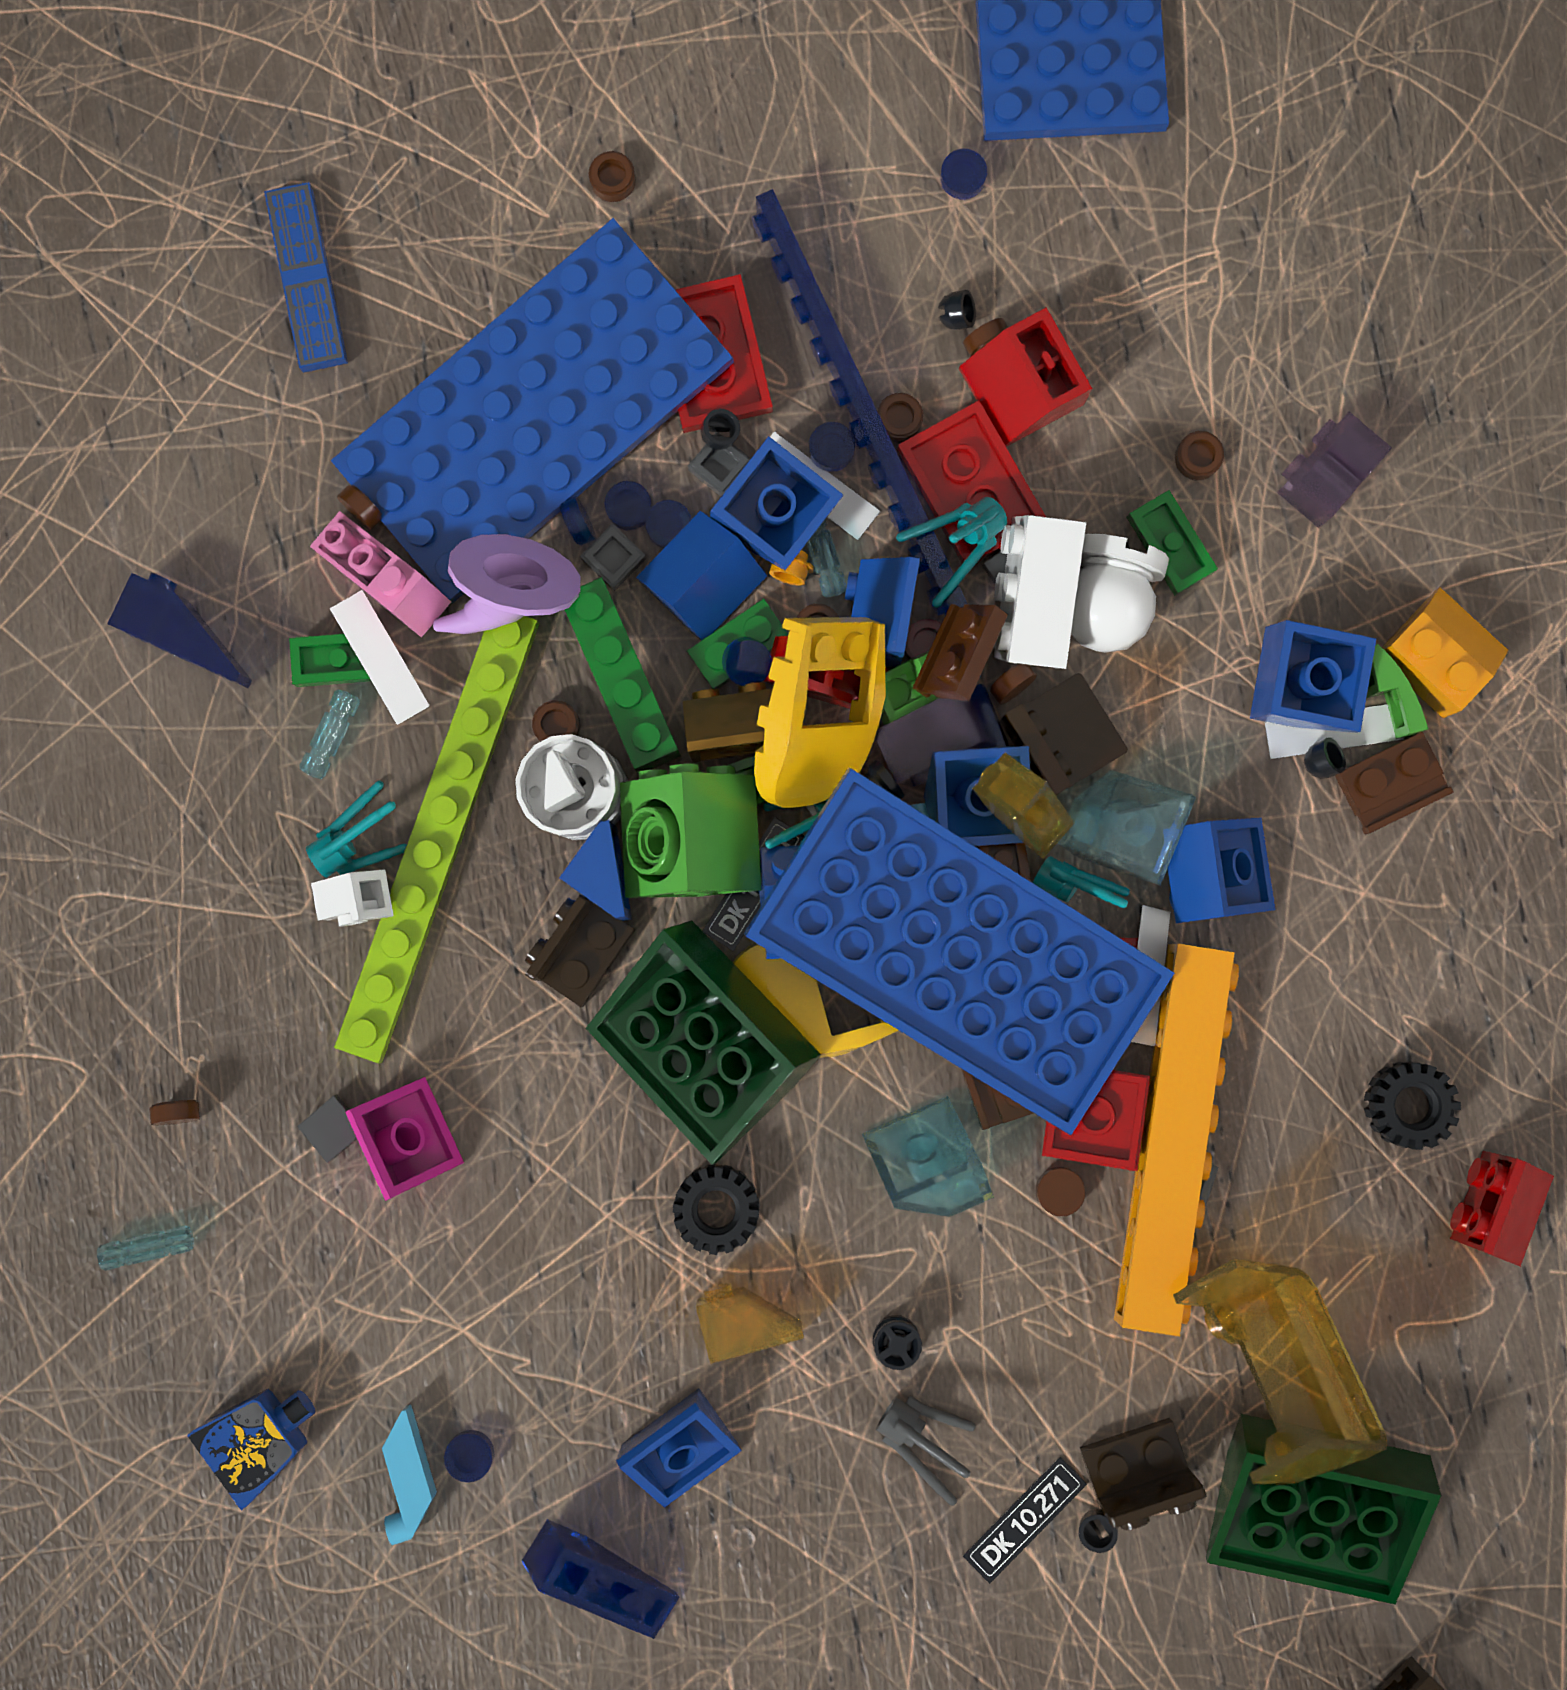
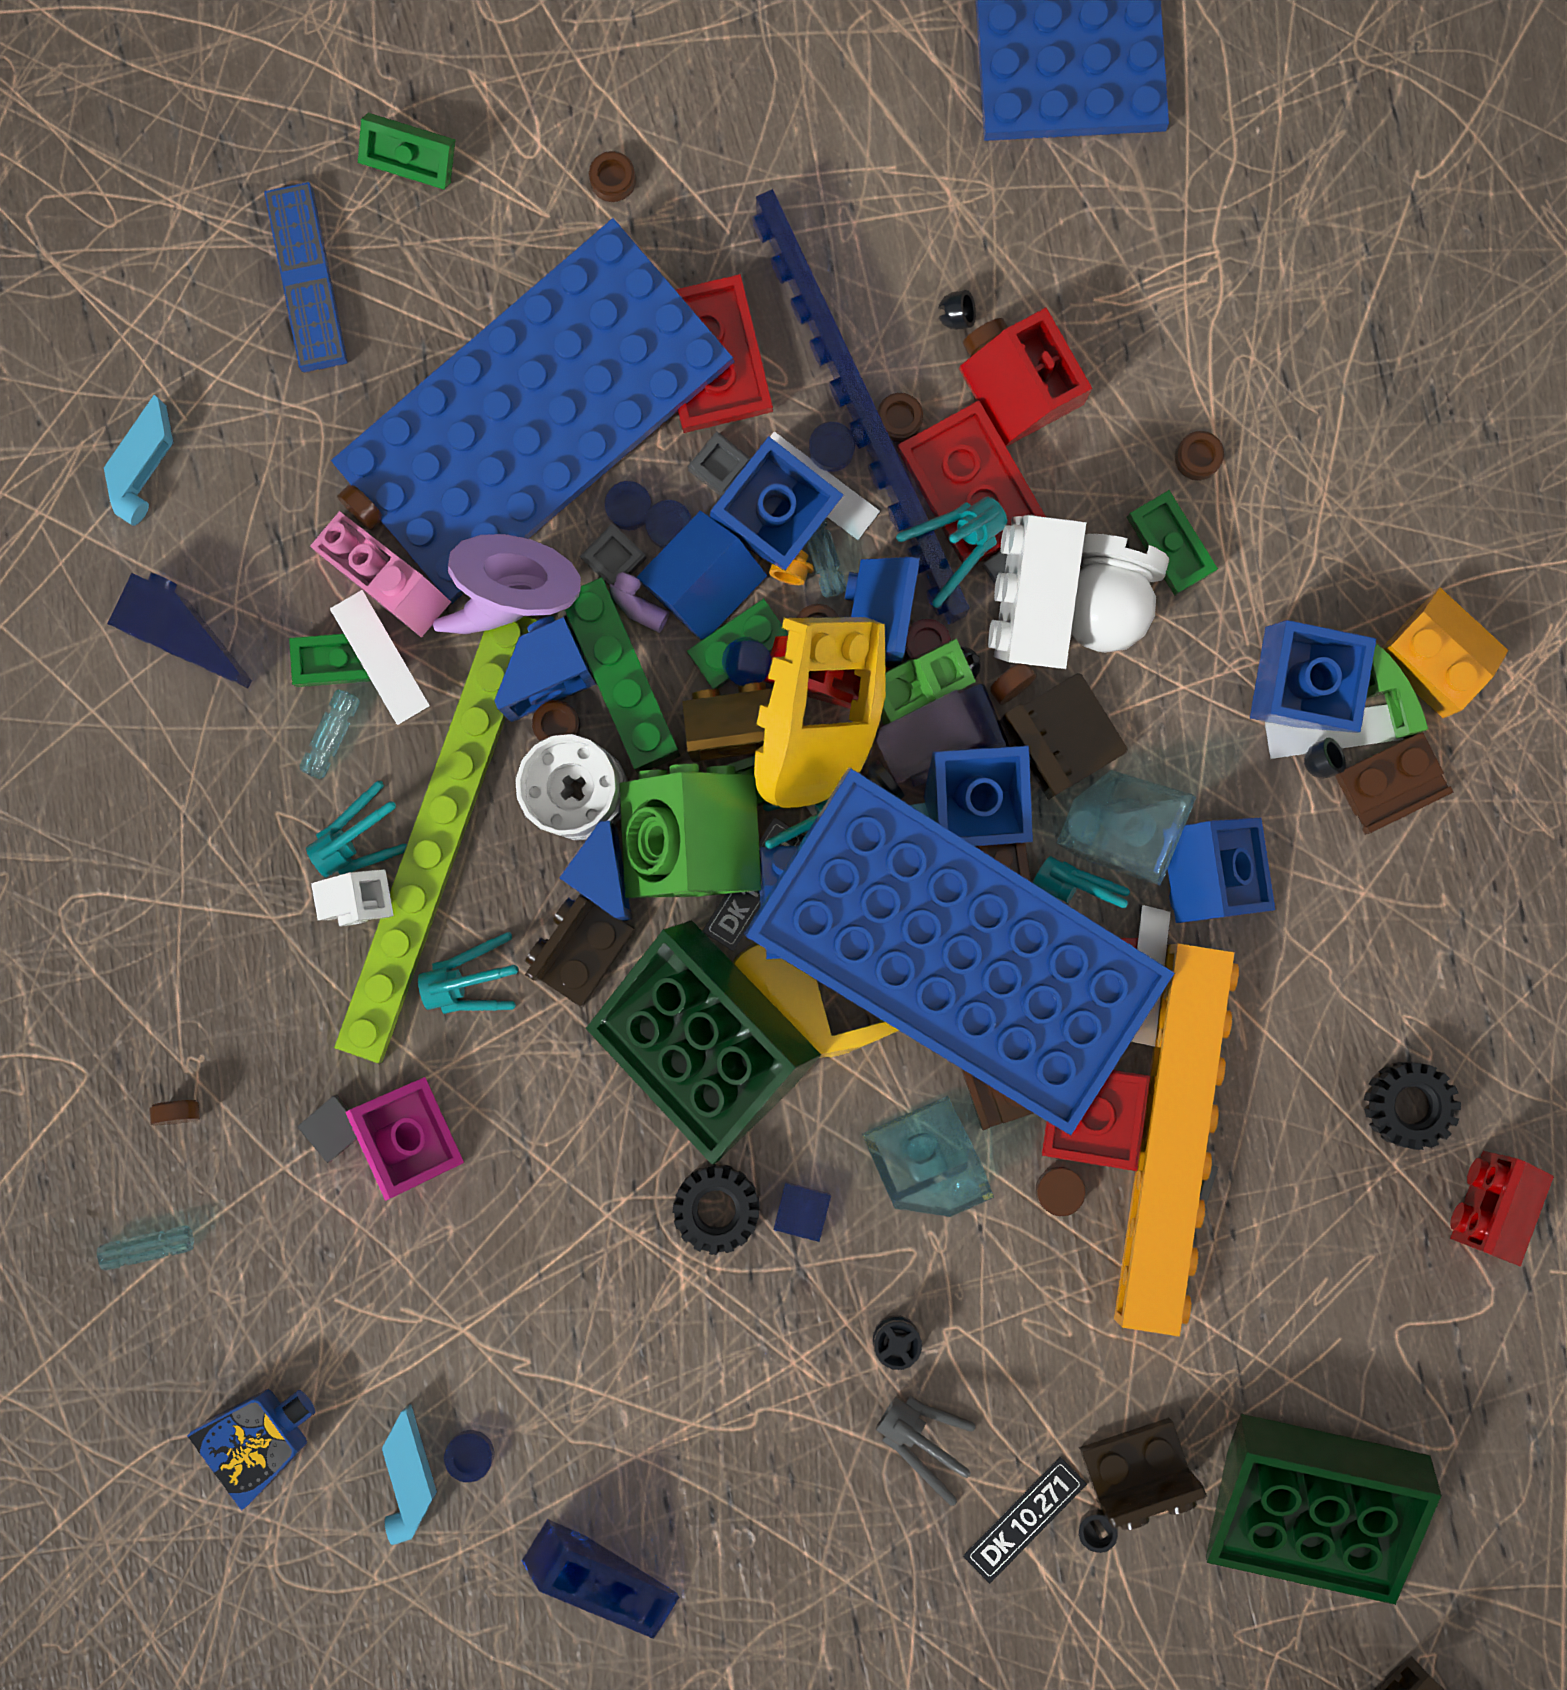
white slope [544,750,585,813] -> none
clear blue tile [560,496,596,546] -> none
blue slope [616,1388,742,1508] -> none
clear yellow slope [696,1283,804,1364] -> none
black hinge [701,409,740,450] -> none
reddish brown plate [912,604,1008,701] -> none
clear blue tile [940,149,987,200] -> none
clear yellow slope [973,752,1074,859] -> none
clear yellow windscreen [1173,1258,1387,1484] -> none
clear purple brick [1277,412,1392,528] -> none
none -> medium azure piece [104,395,173,526]
none -> green plate [358,112,456,190]
none -> teal plant [418,932,519,1014]
none -> blue slope [494,616,596,722]
none -> lavender arm [609,572,669,633]
none -> clear blue tile [773,1182,831,1242]

